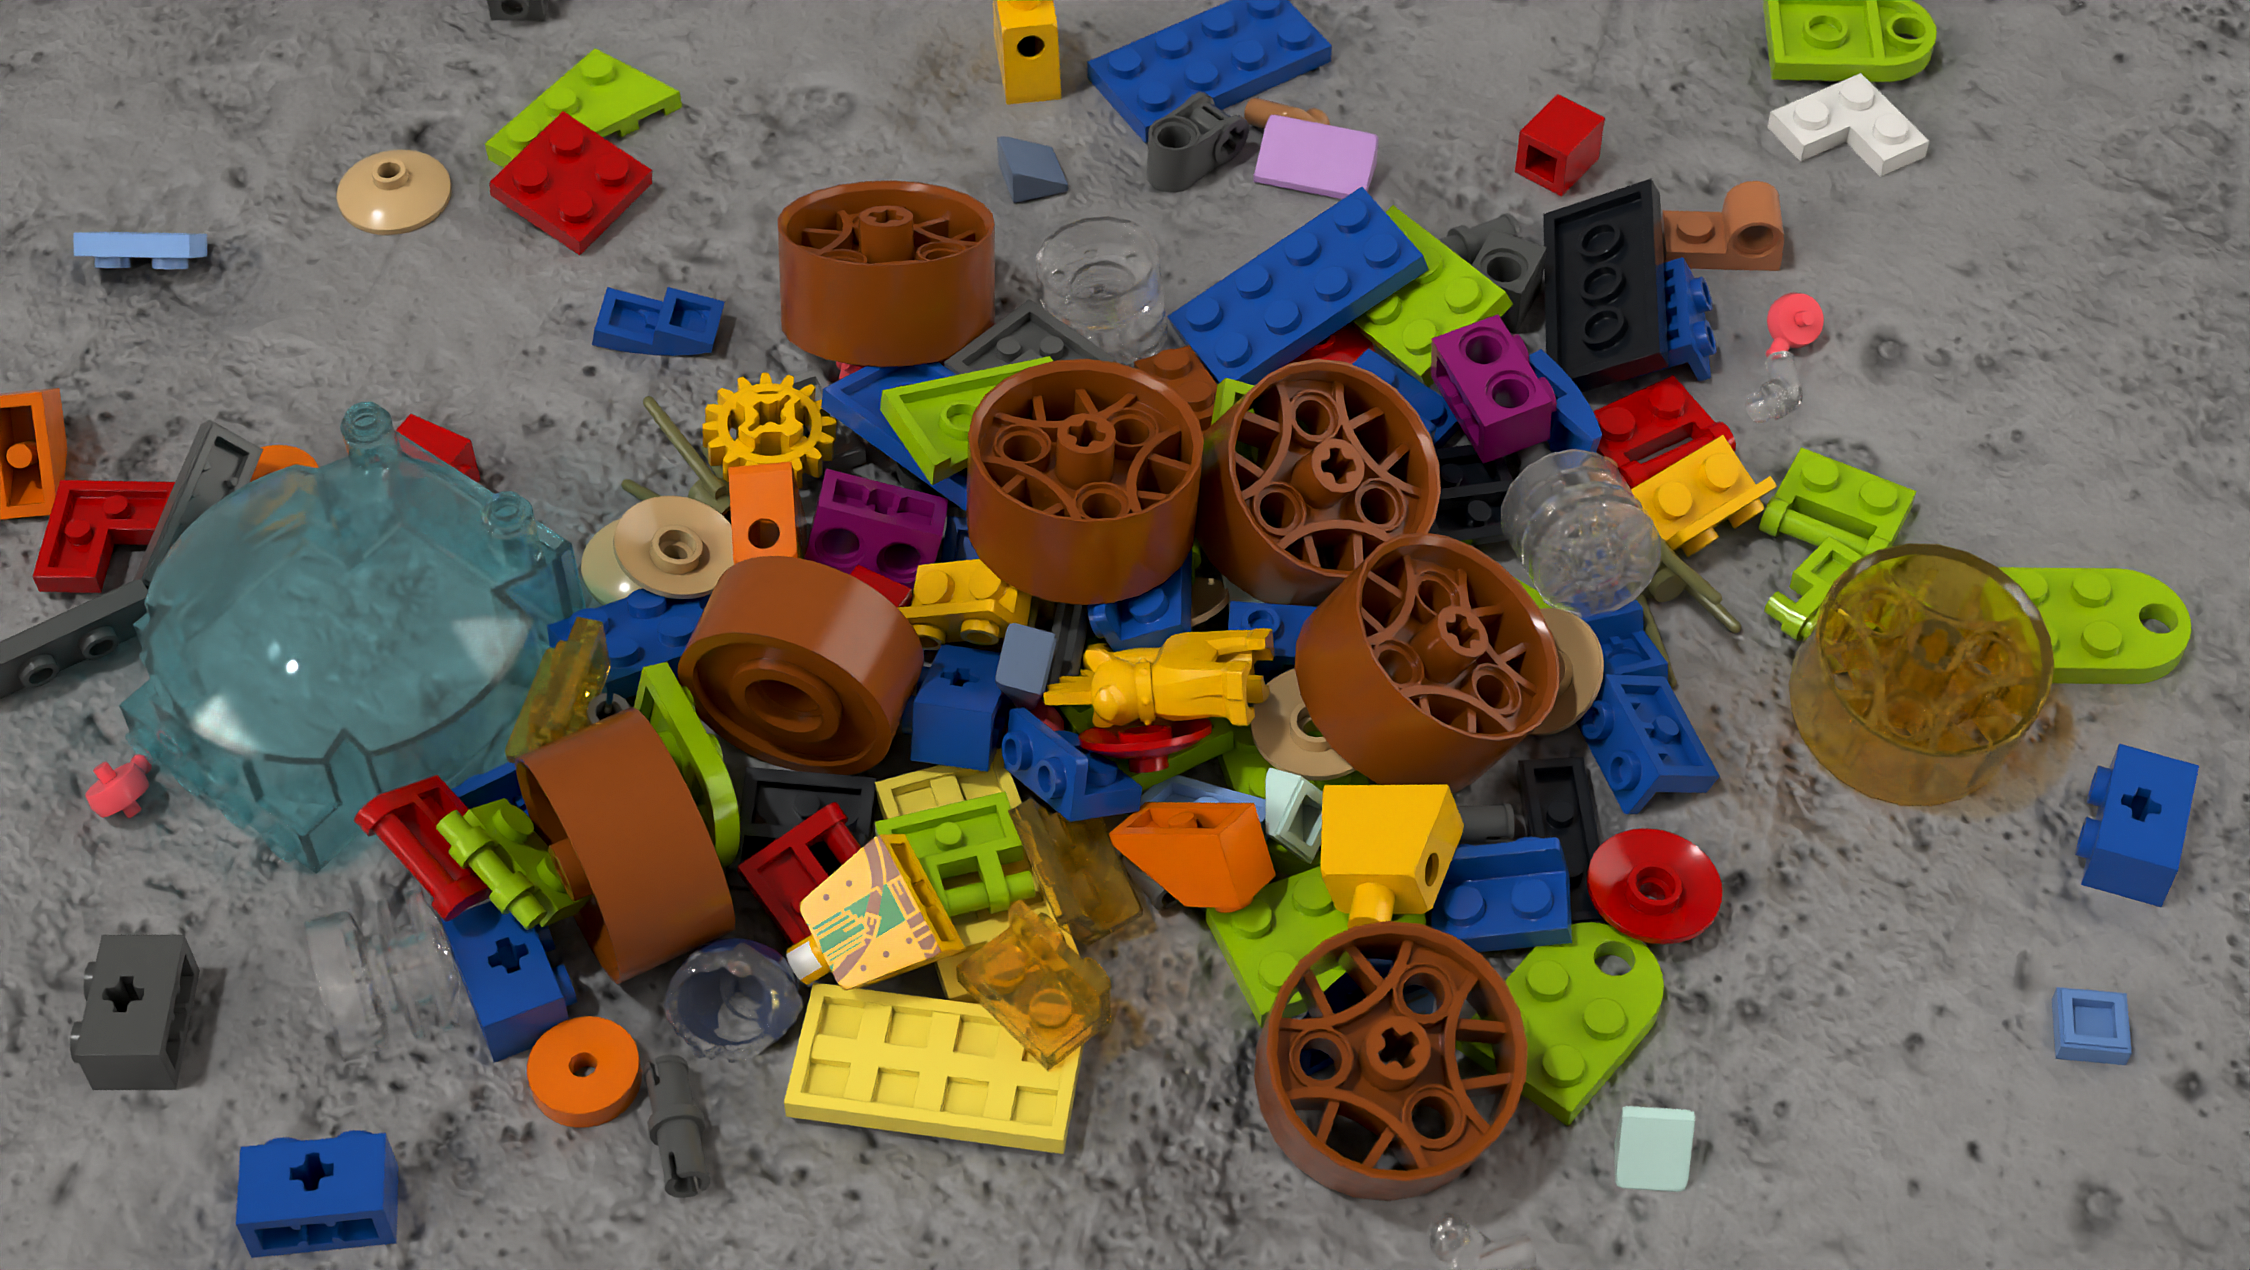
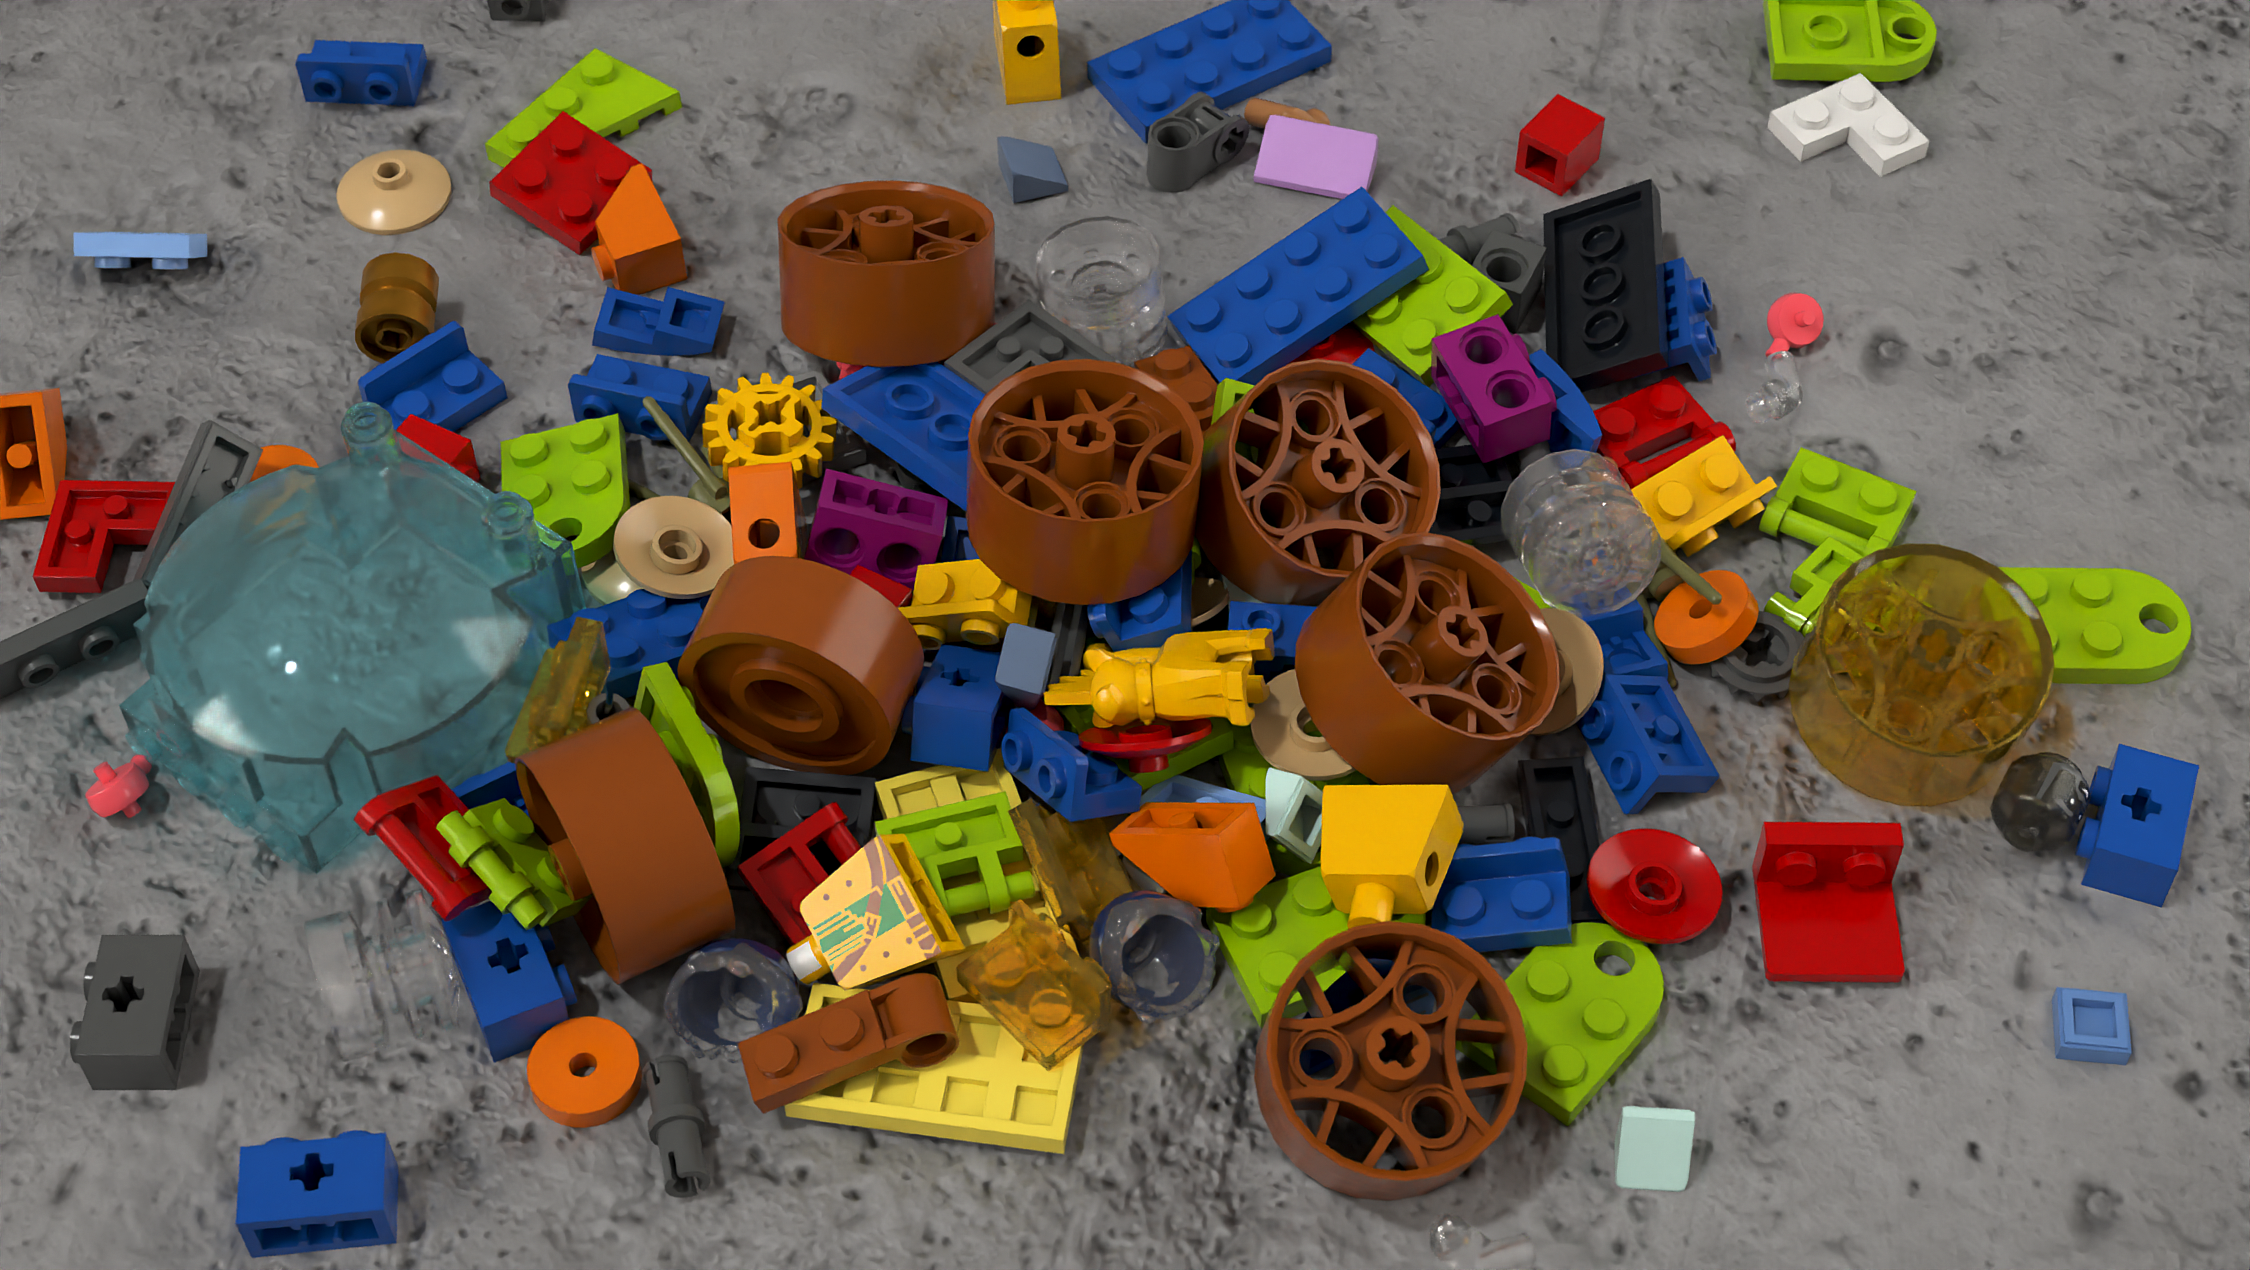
lime wing [880,356,1053,485] -> none
nougat plate [1661,181,1784,271] -> none
none -> blue bracket [295,40,427,106]
none -> pearl gold wheel [355,252,439,363]
none -> blue bracket [358,321,508,438]
none -> lime plate [500,413,630,572]
none -> blue bracket [568,354,712,442]
none -> orange slope [591,163,687,295]
none -> dark orange plate [738,973,959,1114]
none -> clear hair [1089,890,1220,1024]
none -> orange piece [1654,570,1759,664]
none -> dark grey gear [1711,611,1810,702]
none -> red bracket [1752,822,1905,983]
none -> clear smoke head [1990,752,2091,852]

